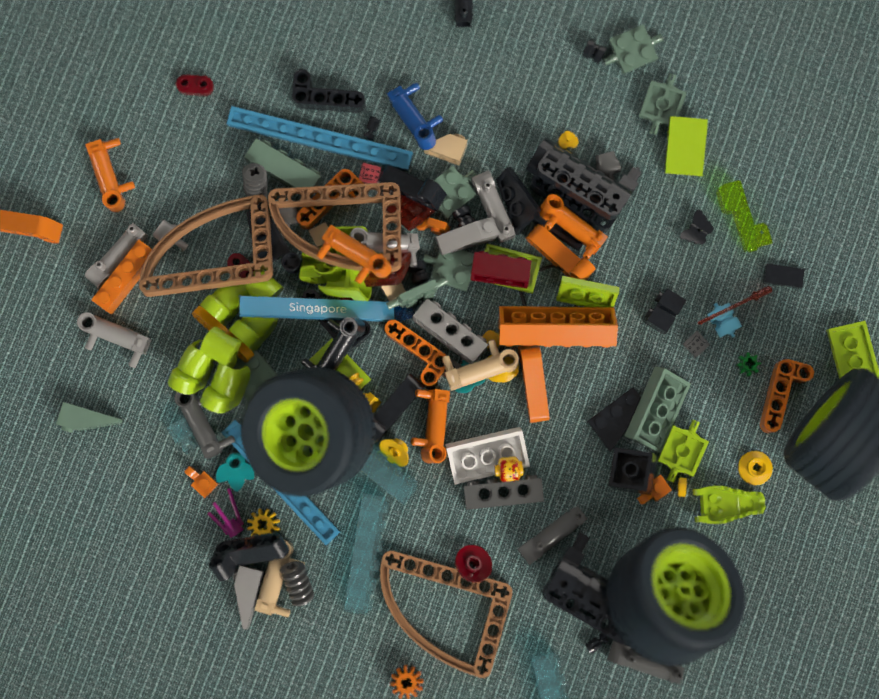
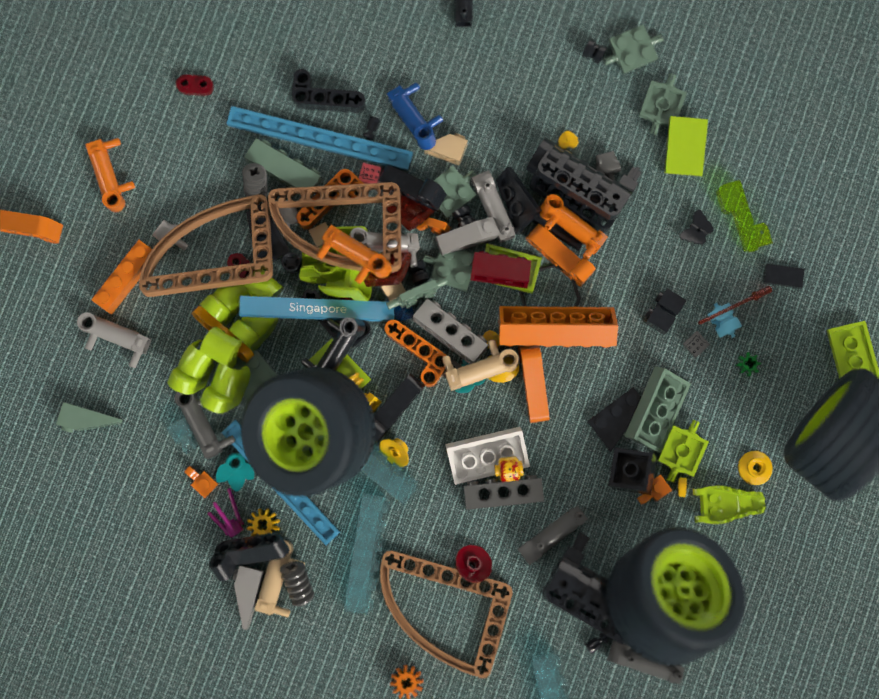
light grey piece [85,223,148,289] -> none
orange piece [411,389,450,464] -> none
lime tile [556,276,620,307] -> none
orange beam [760,359,814,433] -> none

